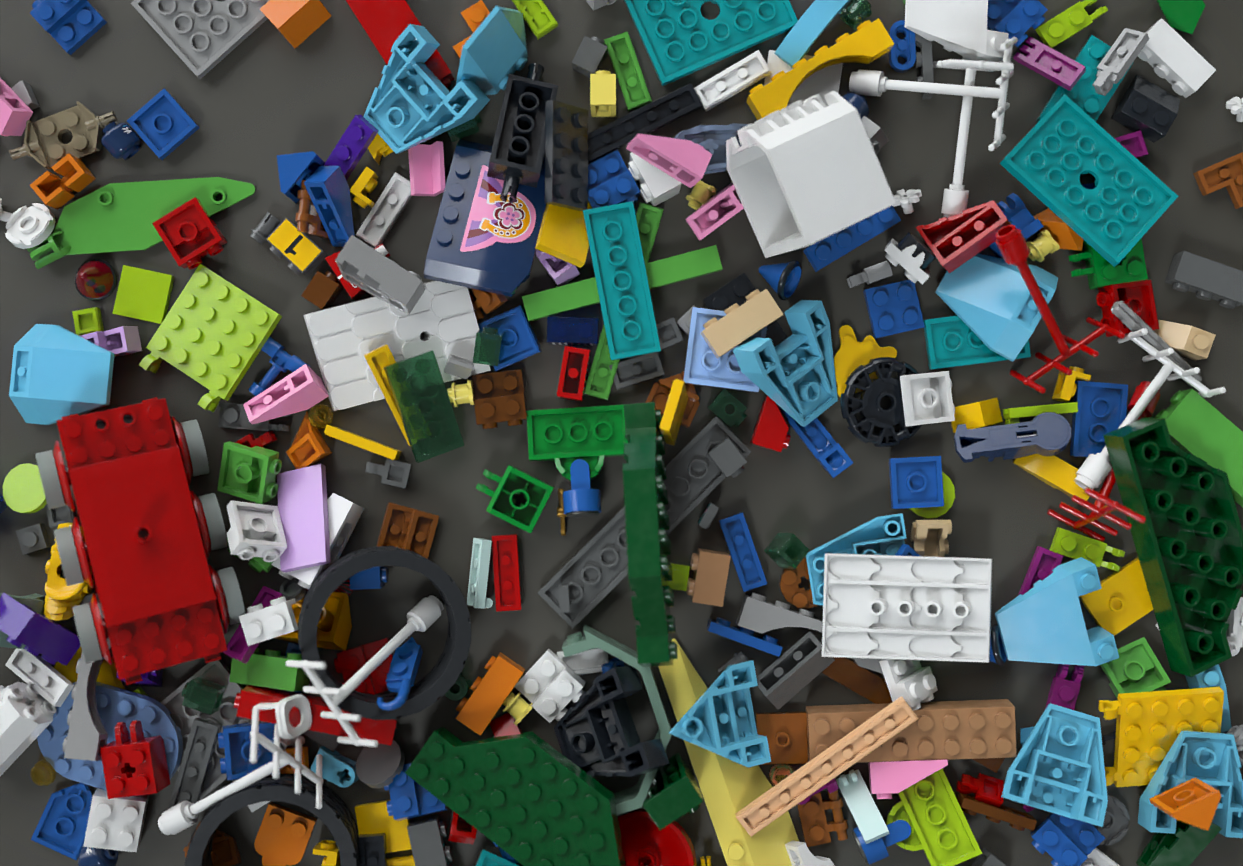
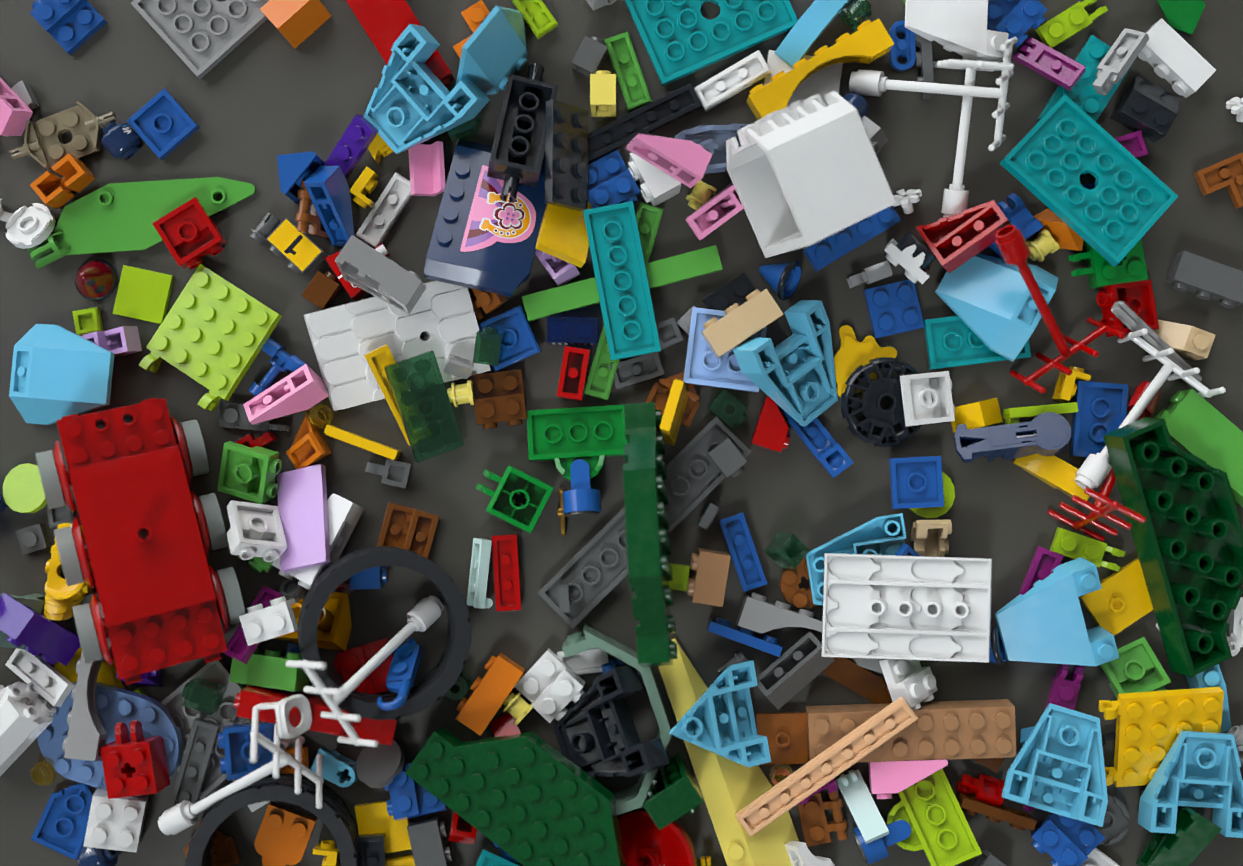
orange slope [1149,777,1221,831] -> none

